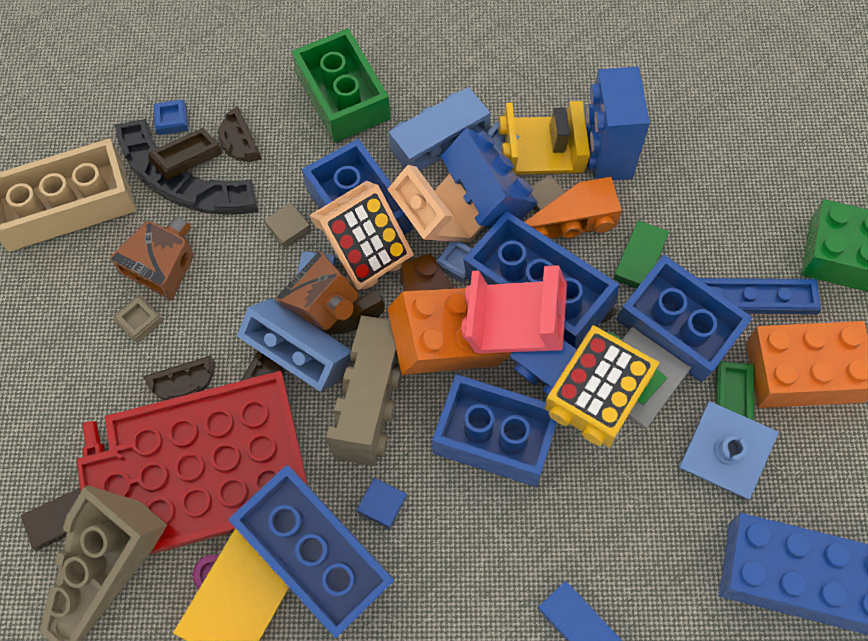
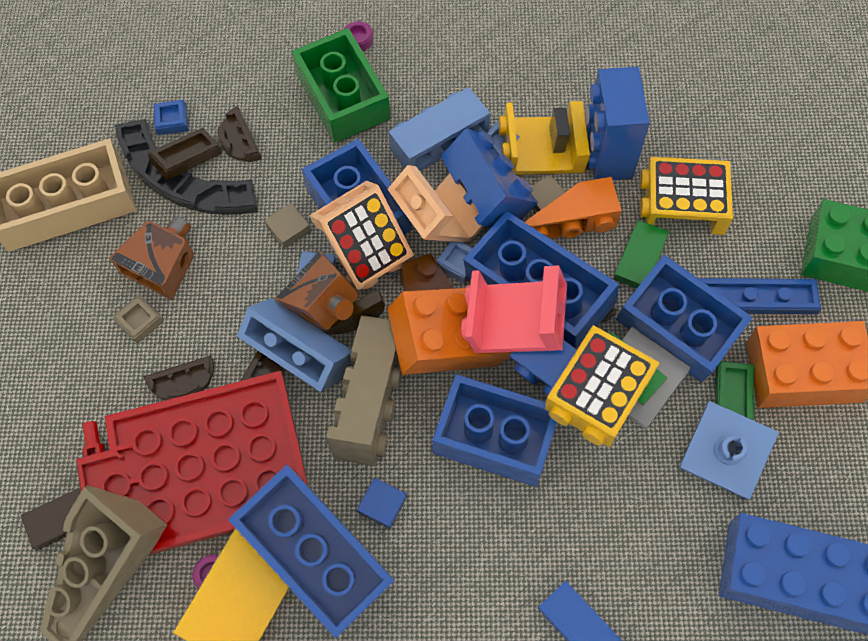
none -> magenta tile [344,21,374,51]
none -> panel [639,157,733,235]

